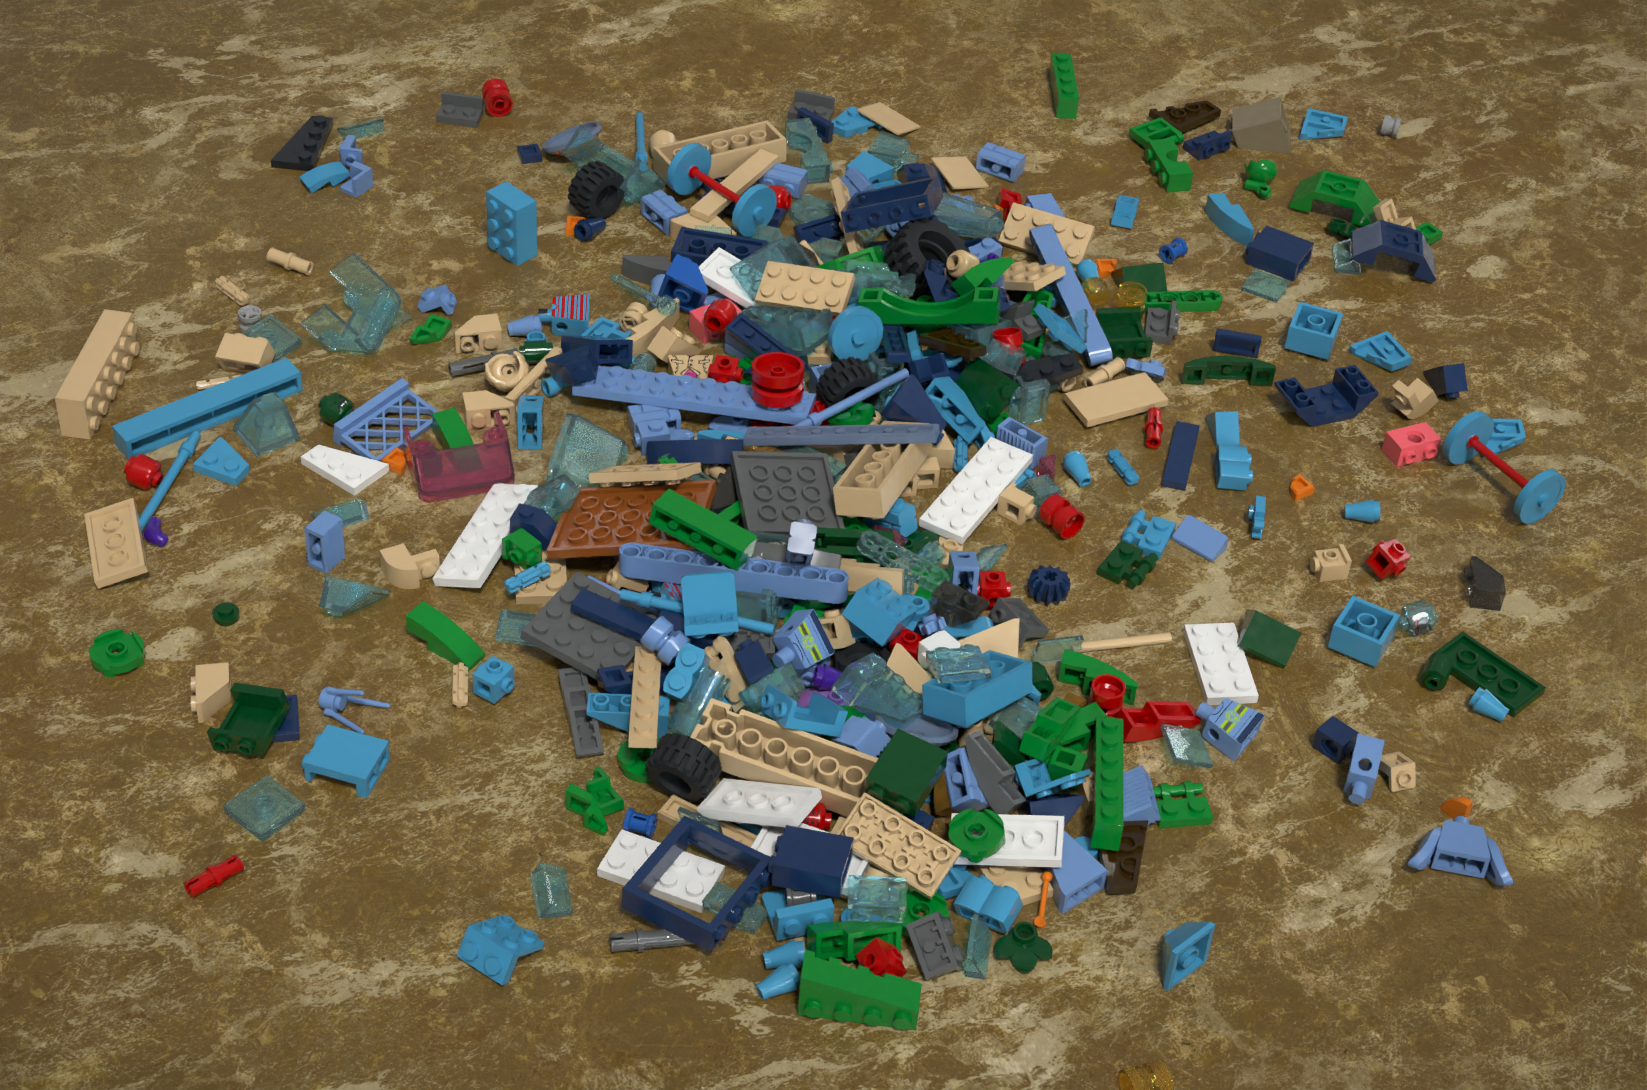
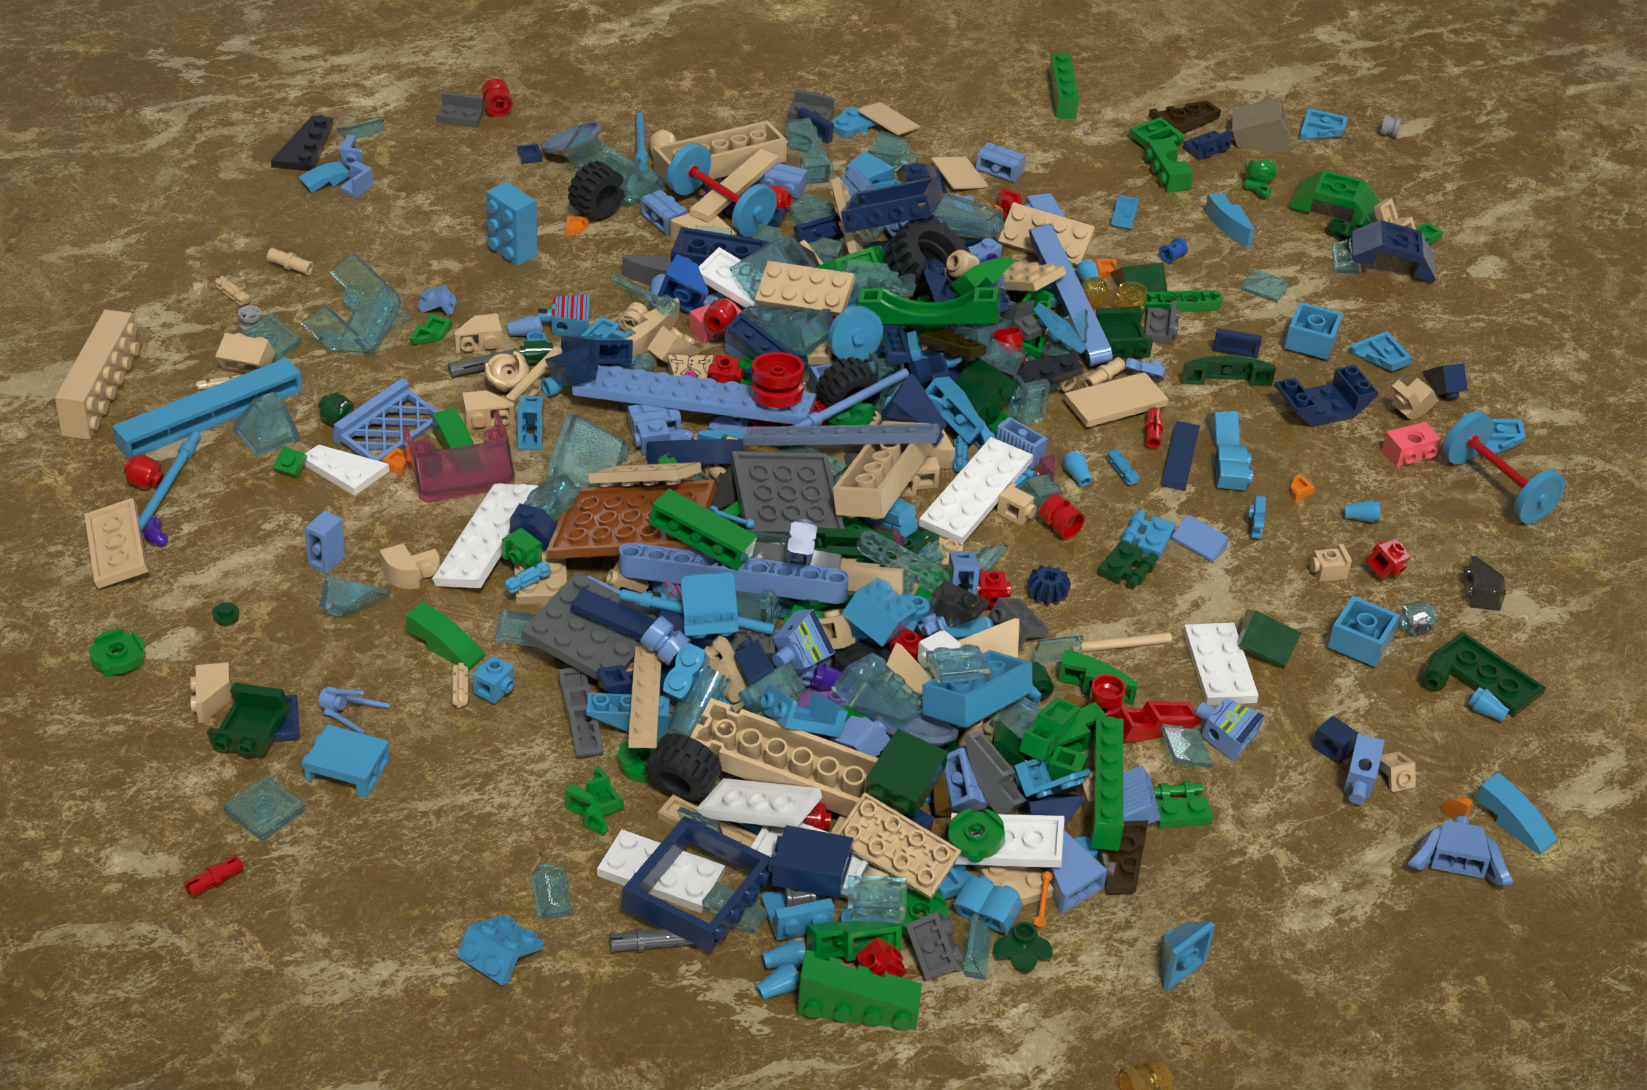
dark azure wing [193,437,250,486] -> none
clear light blue slope [311,498,370,528] -> none
dark blue cone [574,217,606,241] -> none
blue bush [623,808,658,839] -> none
dark blue brick [1245,225,1314,282] -> none
none -> green plate [273,446,307,478]
none -> dark azure hinge [710,505,755,529]
none -> dark azure slope [1476,773,1557,855]

